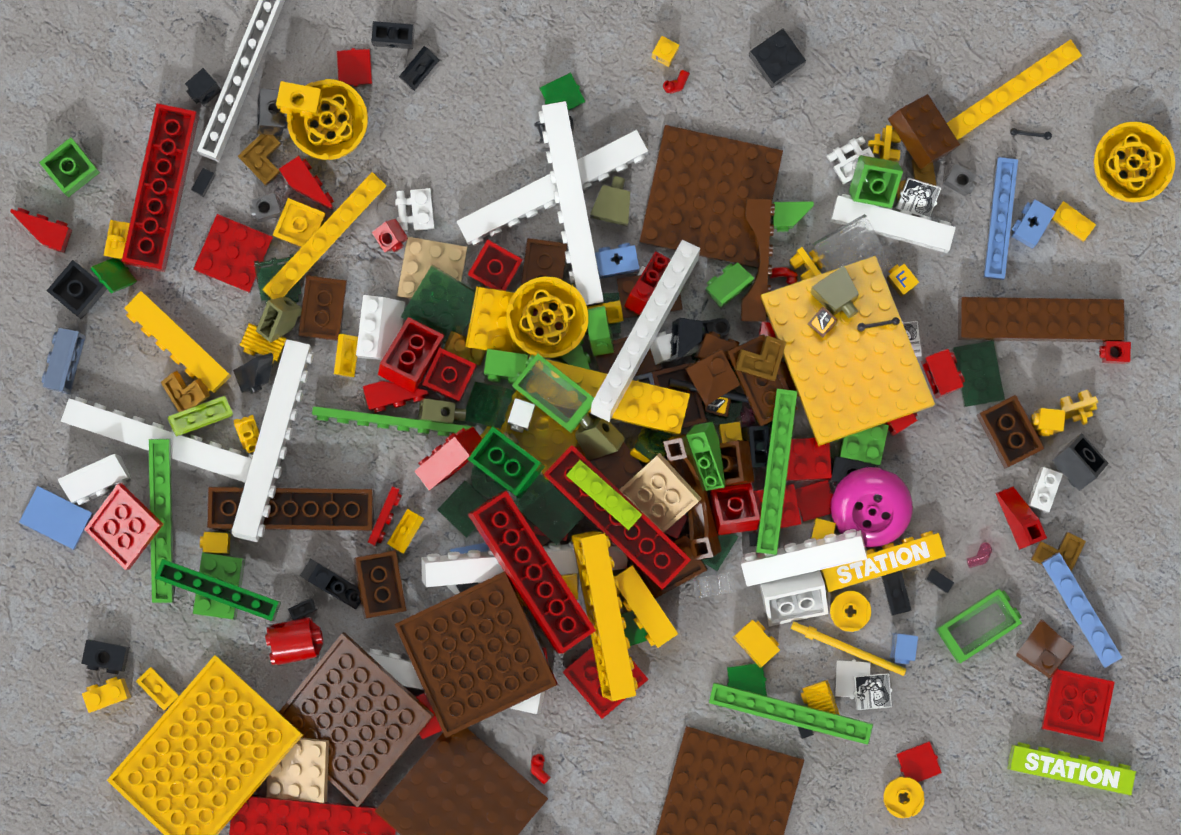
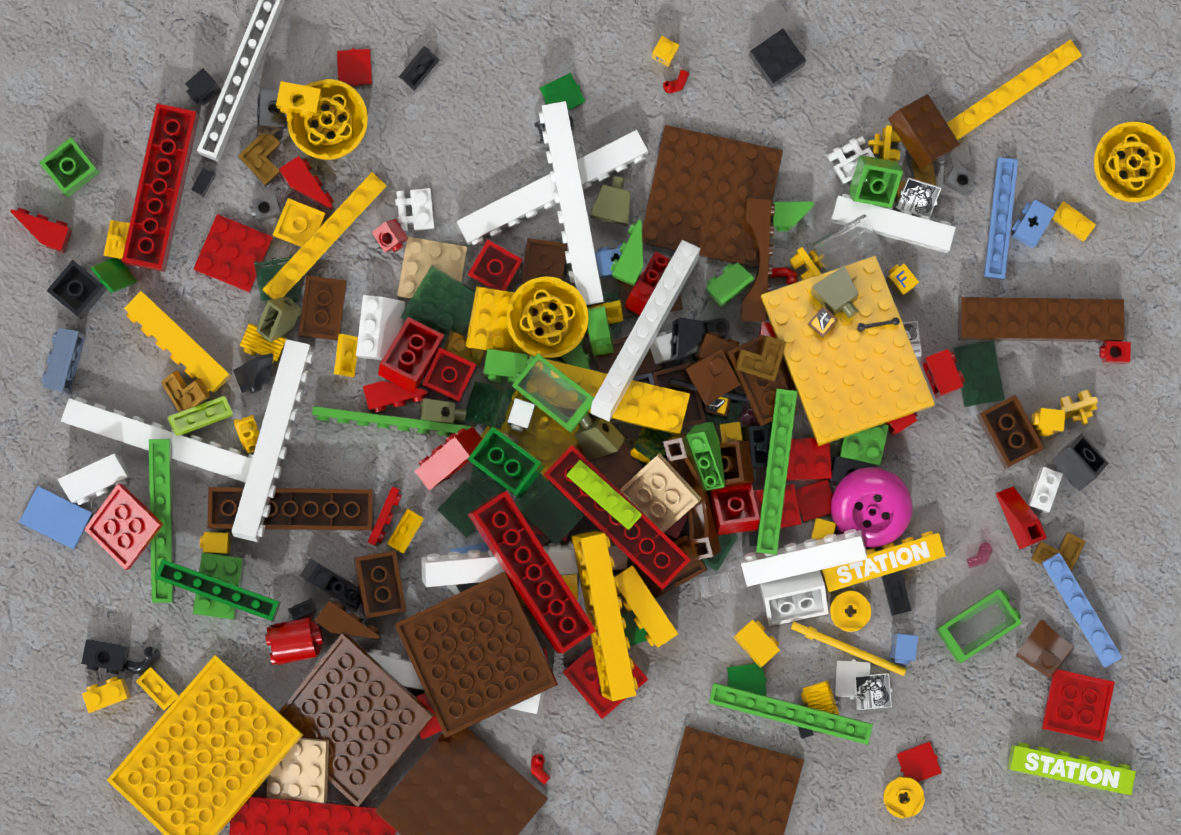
black brick [371,21,415,49] -> none
black piece [925,569,954,593] -> none
black hinge [1010,128,1052,140] -> none
none -> black piece [125,646,161,675]
none -> reddish brown slope [315,600,381,640]
none -> bright green slope [610,219,643,287]

